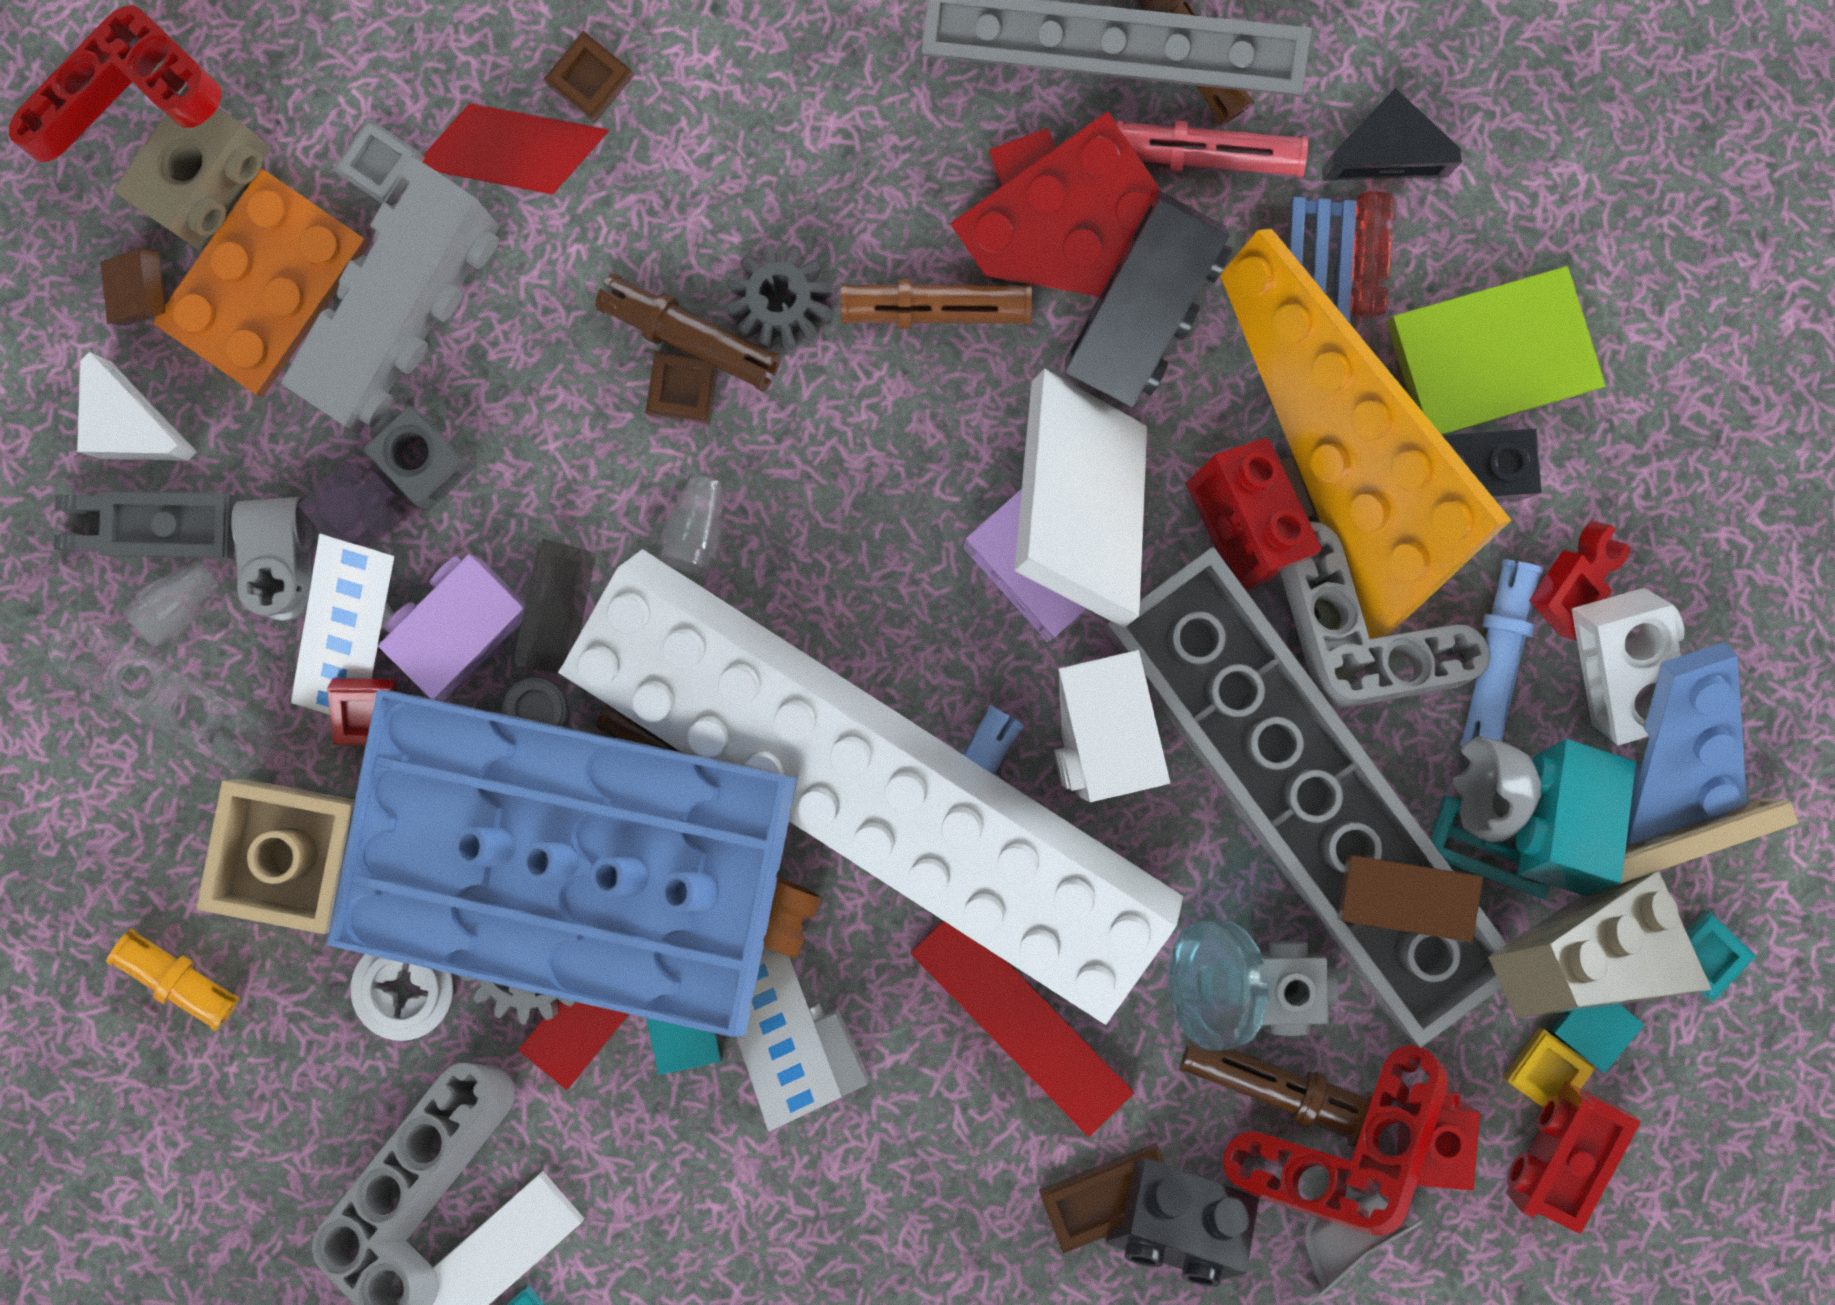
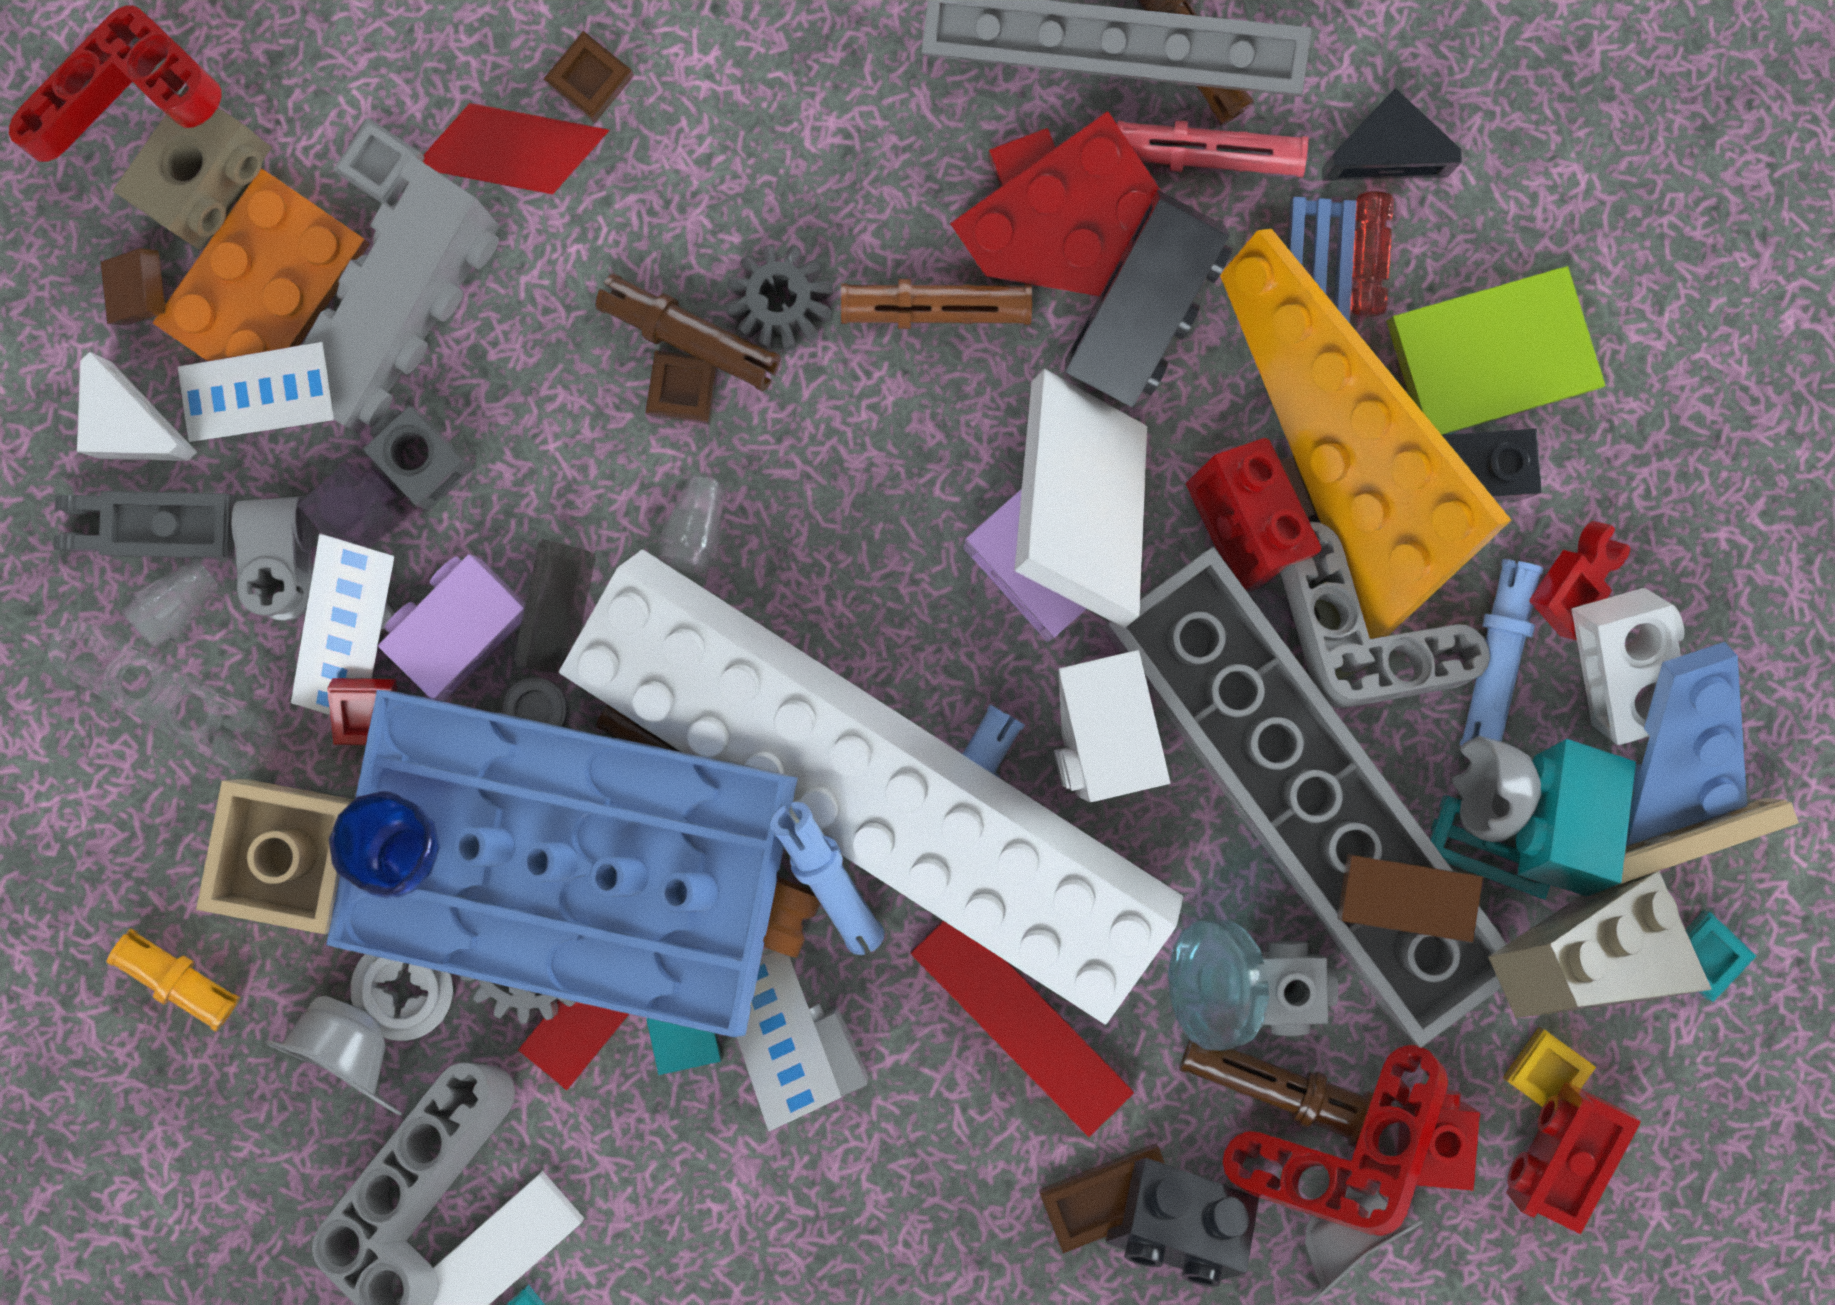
teal tile [1549,1004,1644,1074] -> none
none -> white sticker [177,342,334,442]
none -> light grey piece [265,996,403,1116]
none -> clear blue hair [328,791,441,899]
none -> light blue pin [770,802,885,955]

